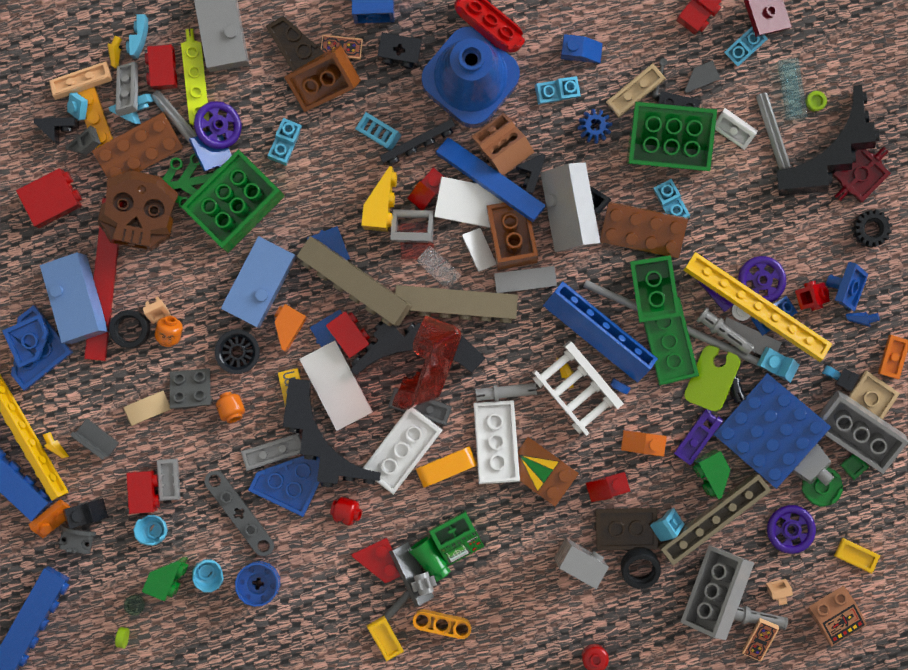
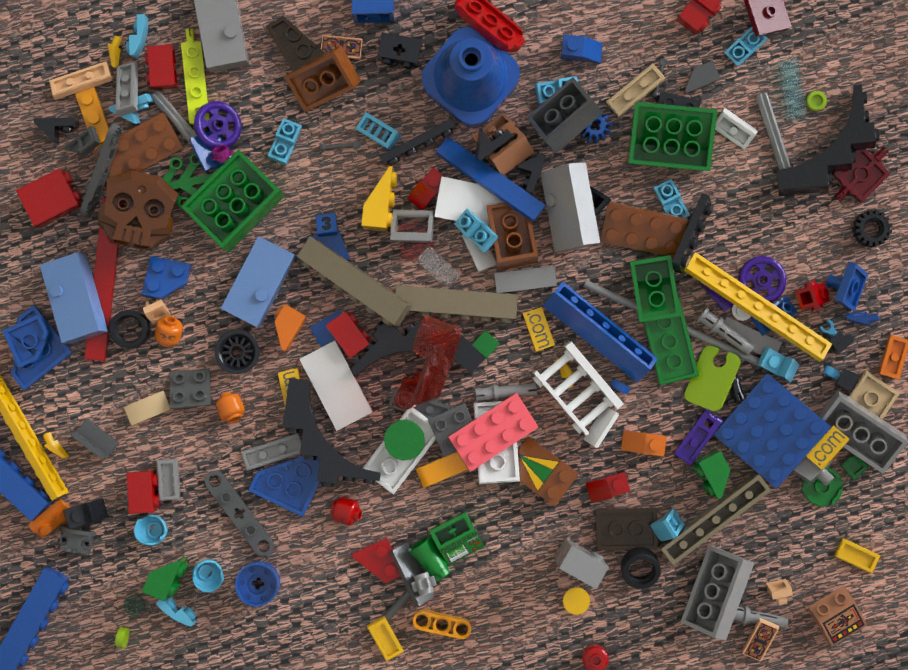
medium azure plate [67,92,88,120] -> none
dark purple plate [767,505,816,554] -> none
none -> dark grey piece [80,123,123,218]
none -> blue plate [141,256,191,300]
none -> medium azure slope [156,597,197,627]
none -> magenta plate [210,145,234,163]
none -> blue tile [316,213,338,237]
none -> dark grey hinge [319,140,361,151]
none -> green tile [384,419,425,461]
none -> dark grey hinge [428,403,473,457]
none -> coral plate [448,393,538,472]
none -> medium azure slope [454,208,498,252]
none -> green tile [472,330,500,359]
none -> black slope [475,128,513,161]
none -> yellow tile [523,307,555,352]
none -> dark grey brick [527,77,603,153]
none -> yellow piece [563,587,590,615]
none -> white slope [584,408,619,448]
none -> black plate [672,194,713,274]
none -> yellow tile [806,425,850,470]
none -> black piece [818,319,855,355]

